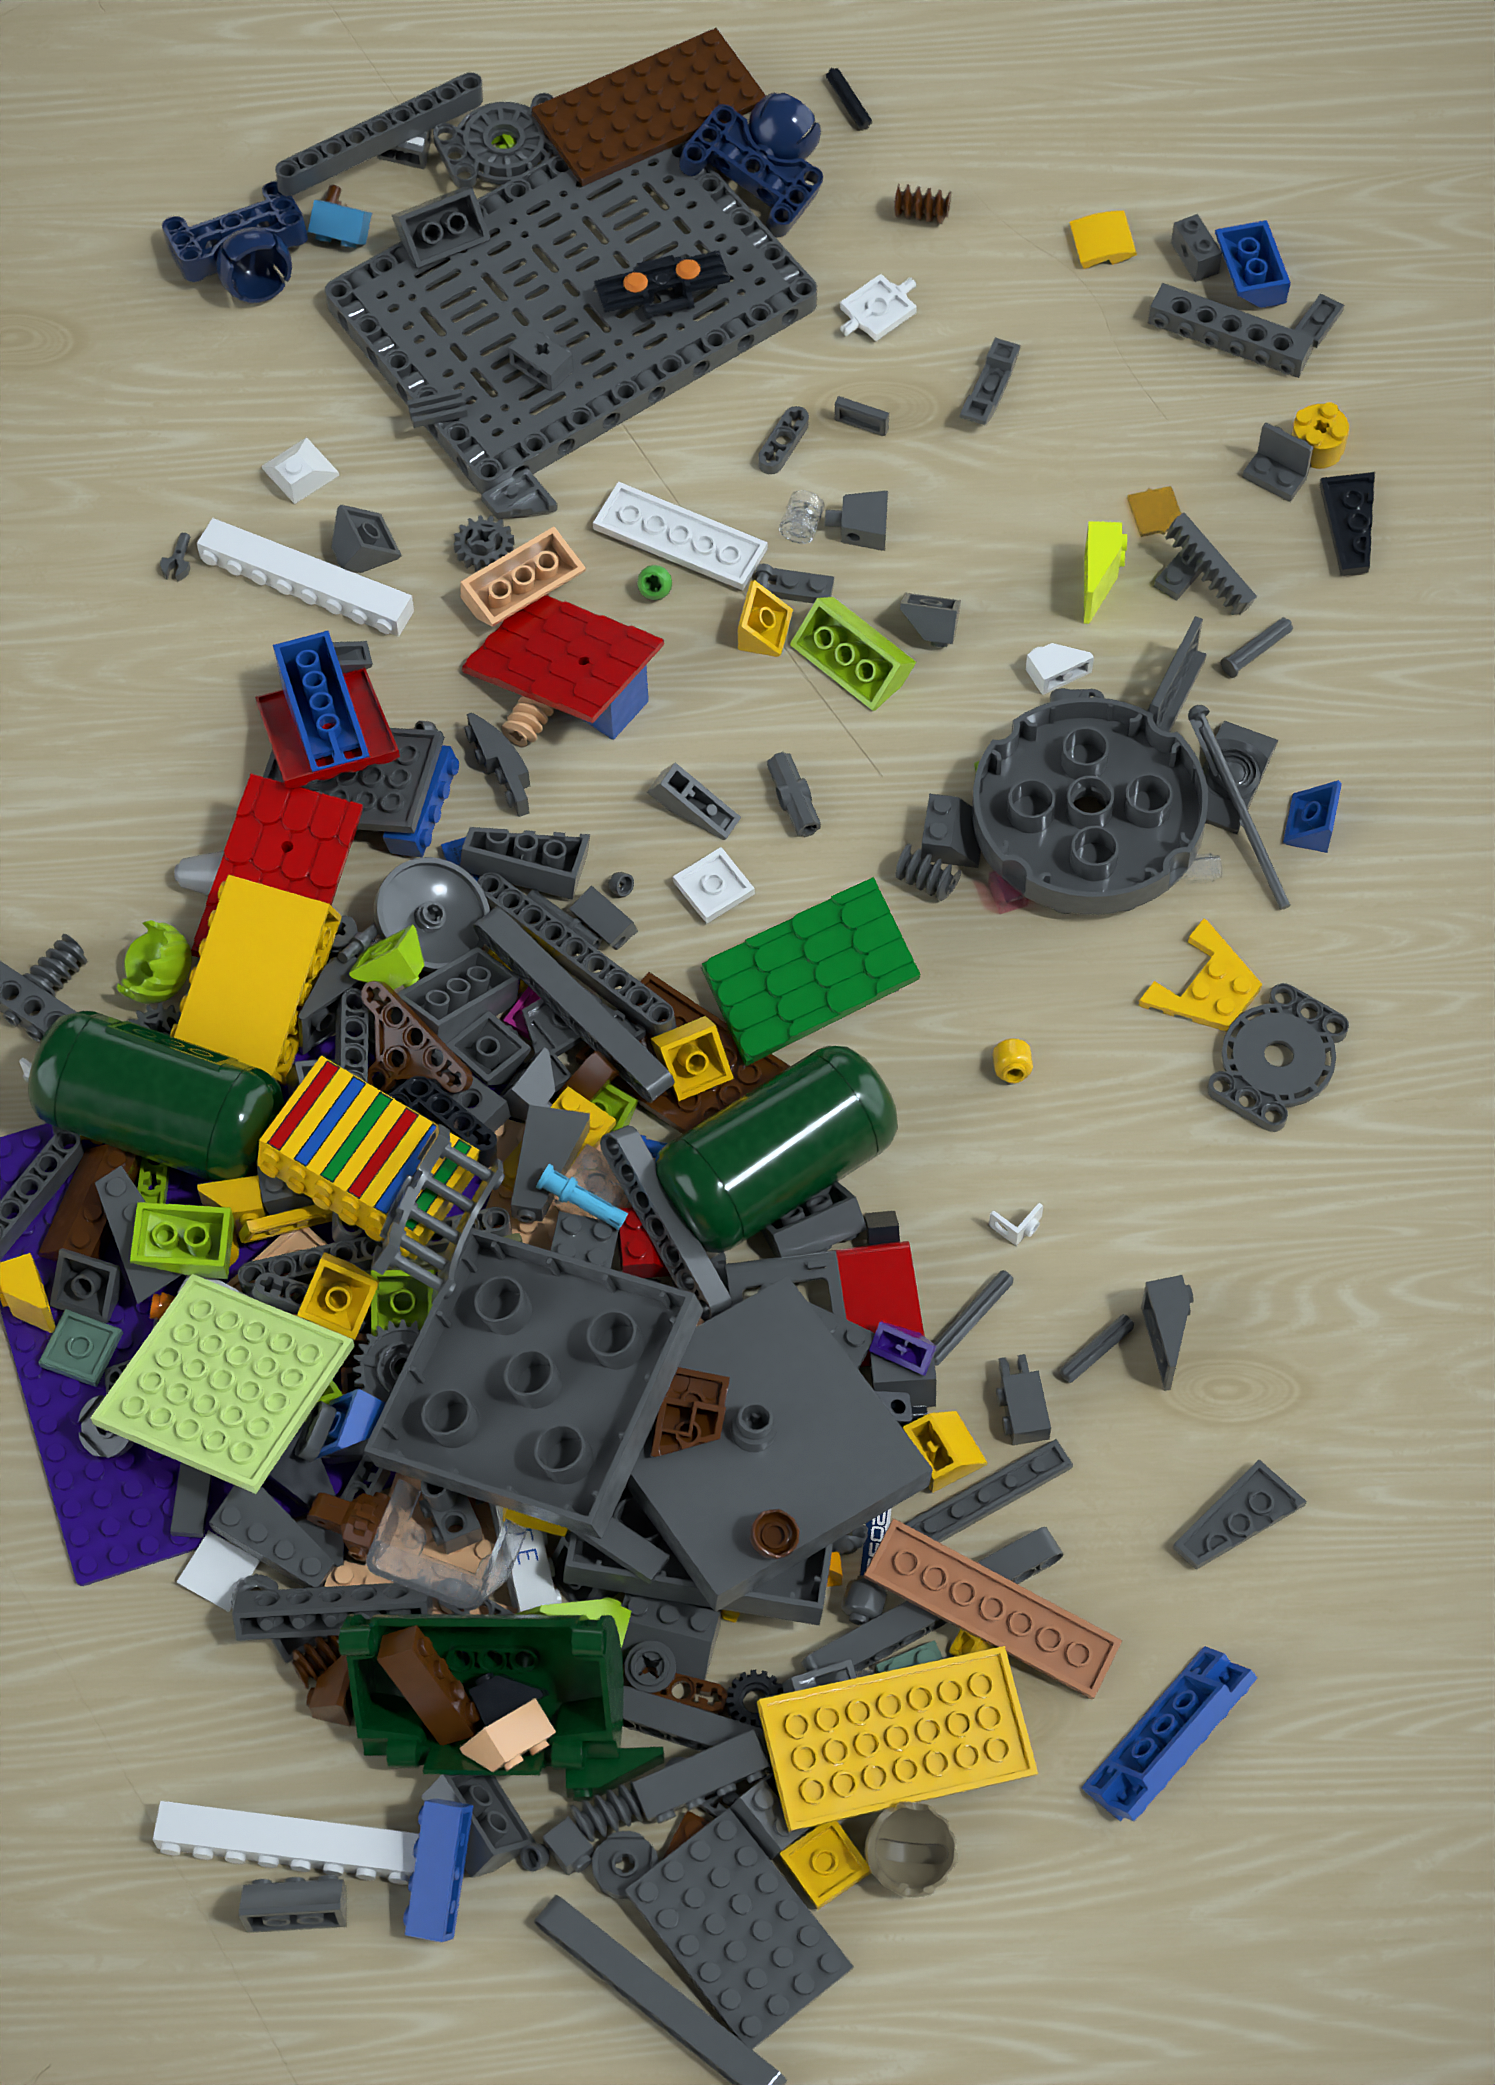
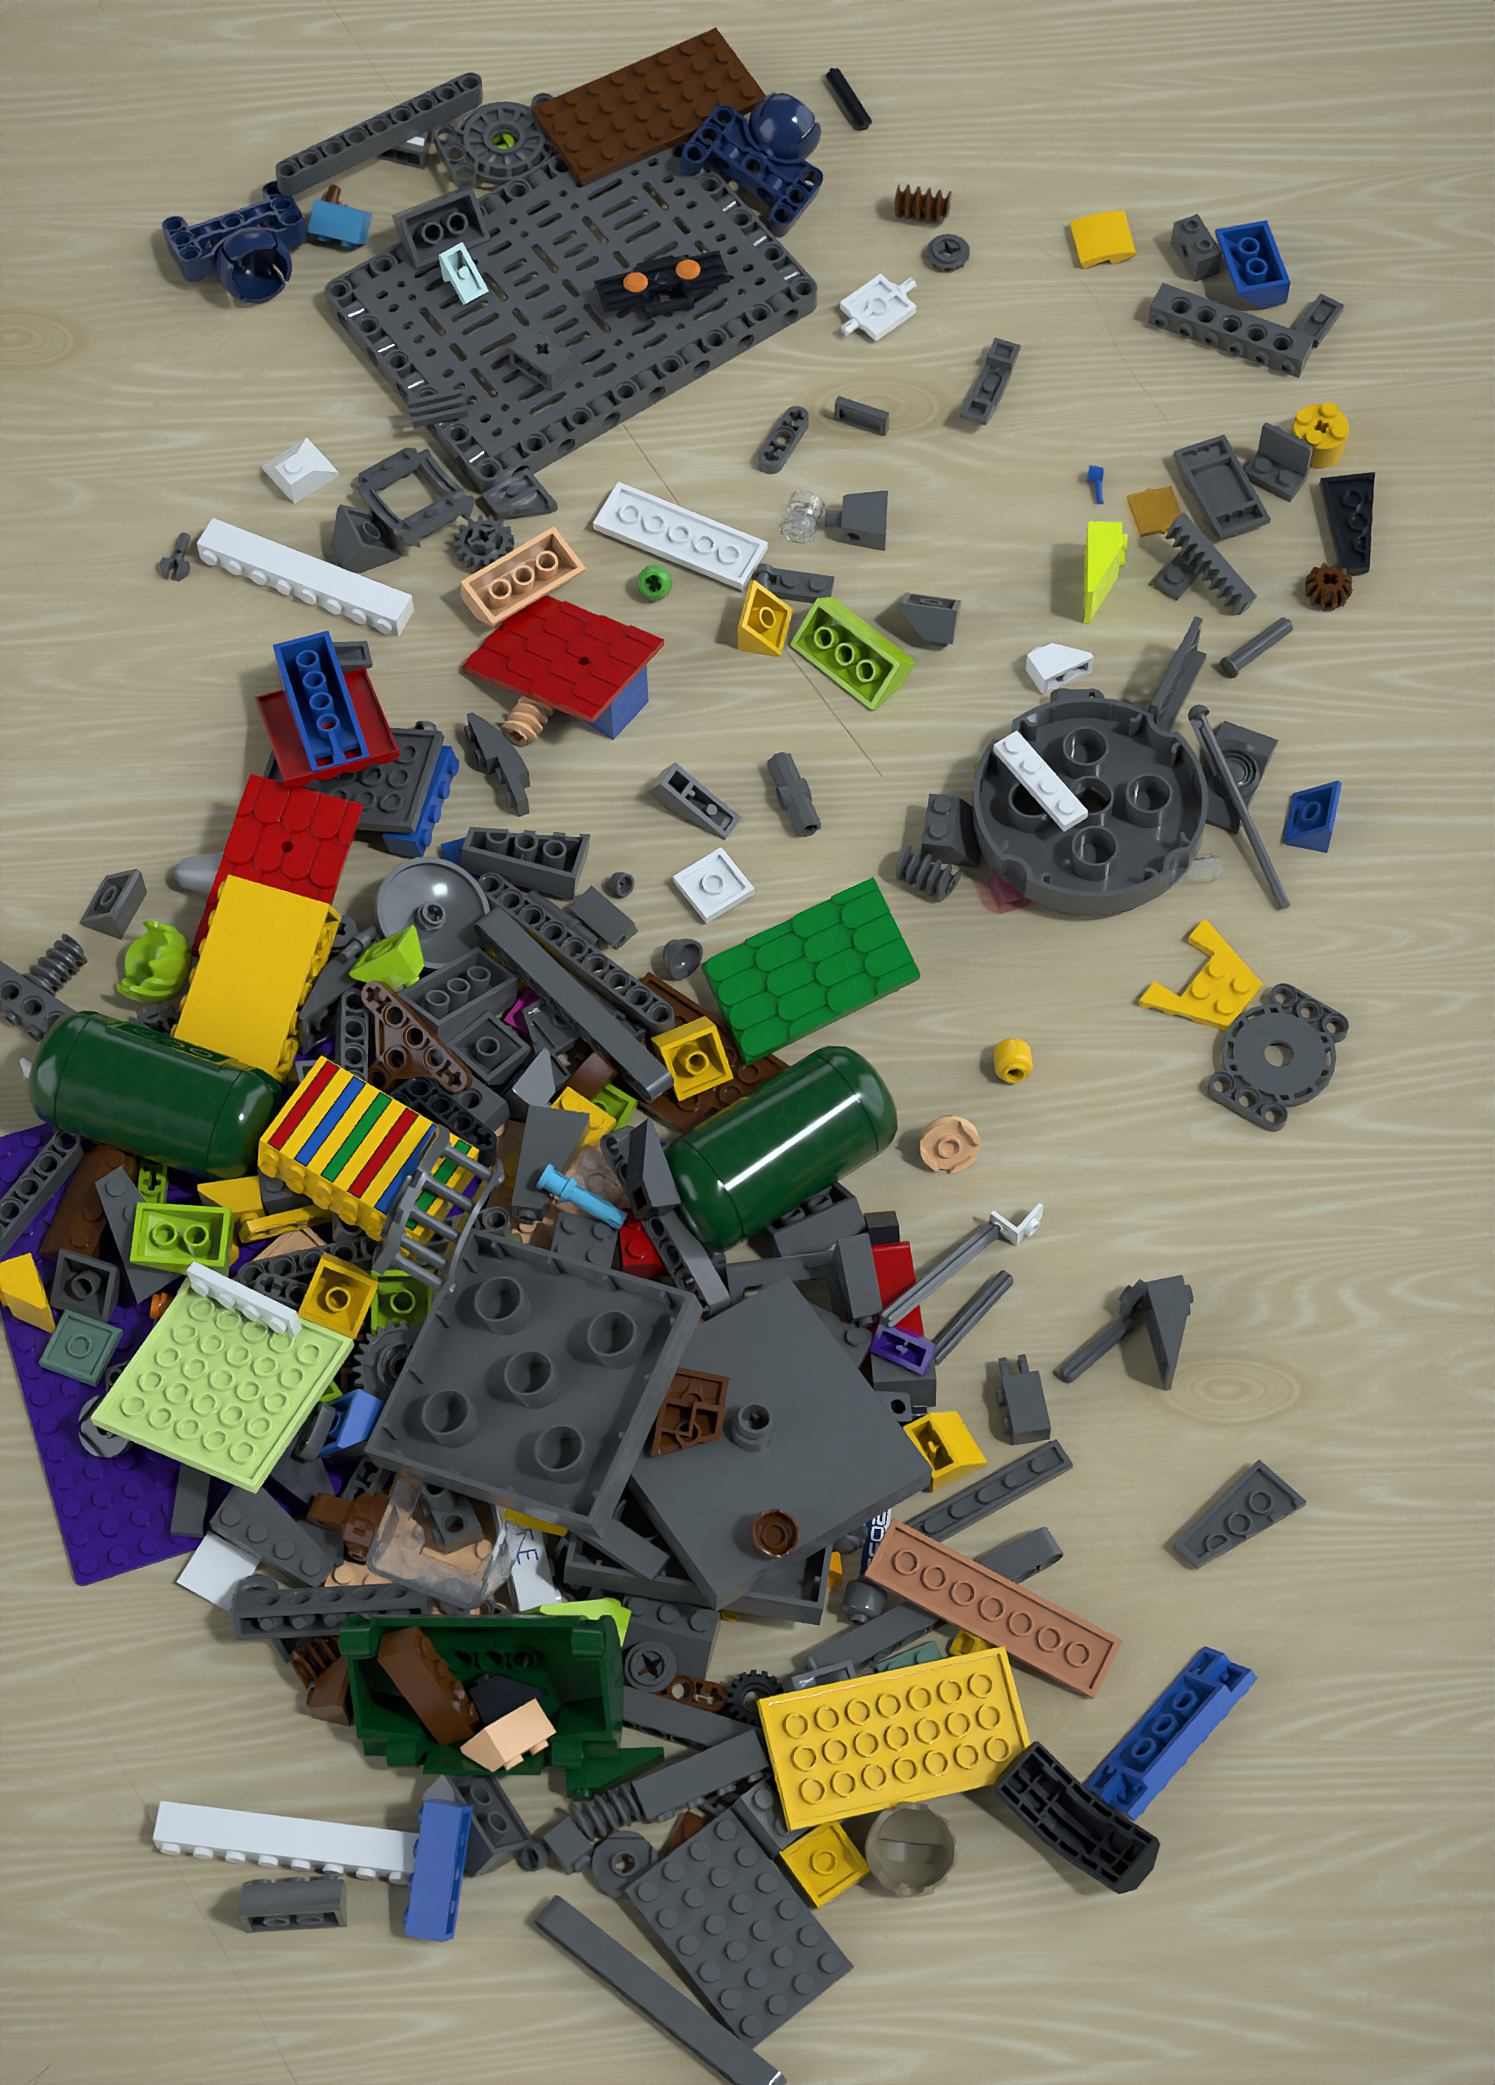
none -> dark grey slope [80,869,147,940]
none -> white plate [187,1261,302,1337]
none -> dark grey wedge [357,448,475,548]
none -> light aqua slope [438,242,488,305]
none -> black slope [626,1118,682,1219]
none -> dark grey piece [662,938,703,979]
none -> dark grey slope [832,1233,883,1328]
none -> axle [879,1221,1001,1328]
none -> light nougat tile [919,1114,980,1173]
none -> dark grey gear [927,234,970,272]
none -> black piece [992,1741,1160,1894]
none -> white plate [993,731,1088,832]
none -> blue hand [1087,465,1104,504]
none -> dark grey plate [1119,1279,1146,1319]
none -> dark grey slope [1173,434,1271,540]
none -> reddish brown gear [1305,562,1353,611]

